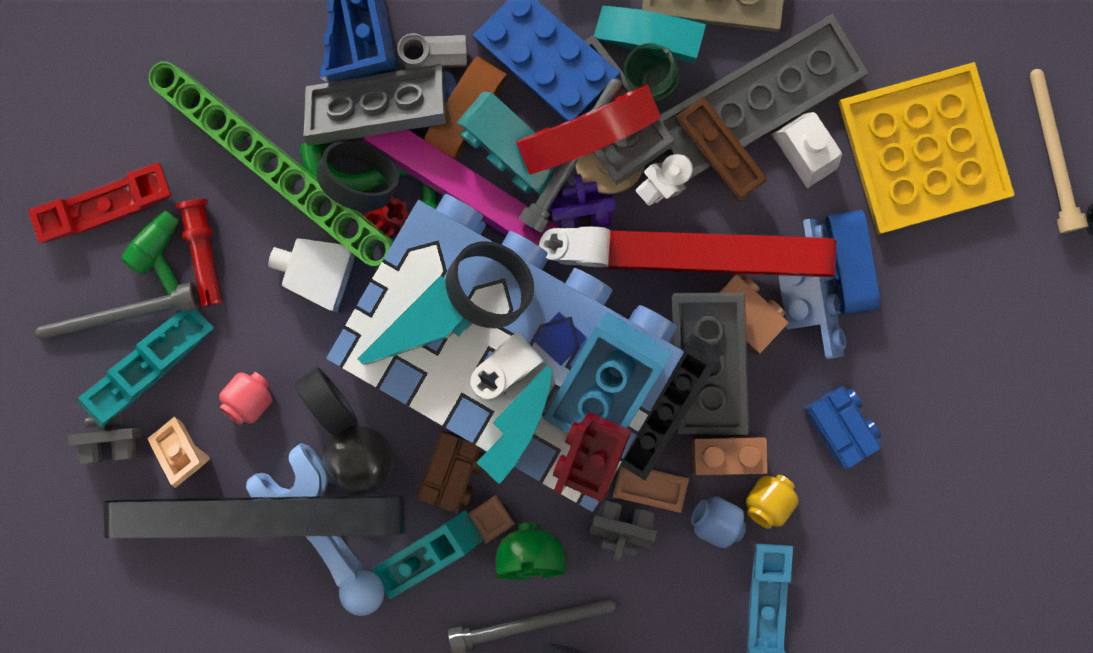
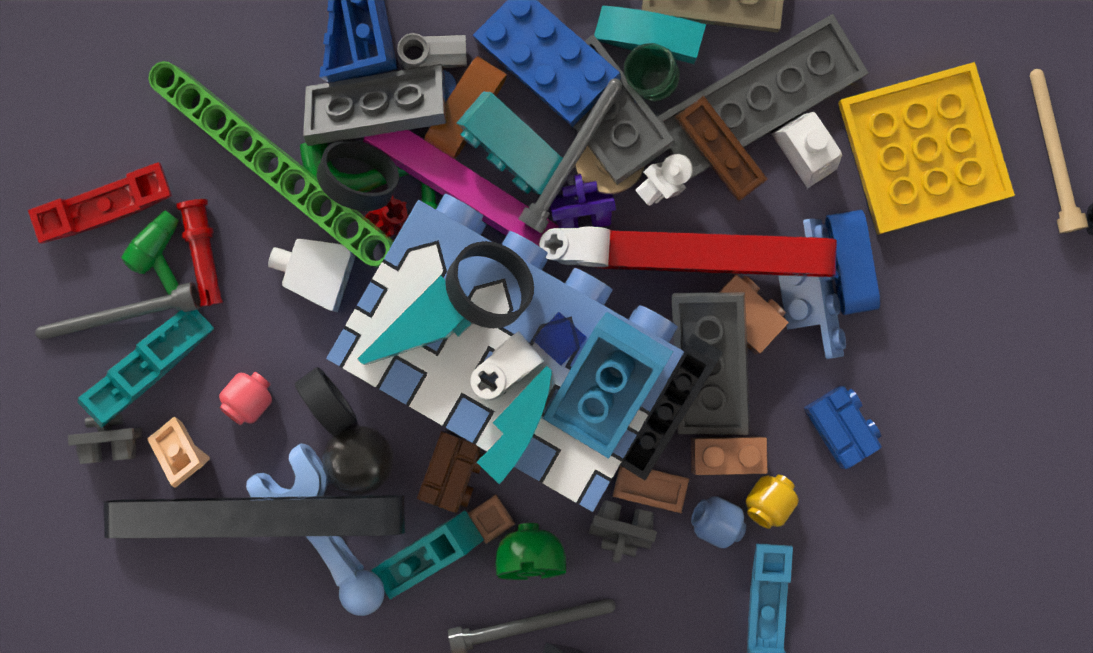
red slope [516,85,661,175] -> none
dark red bracket [553,412,632,502] -> none

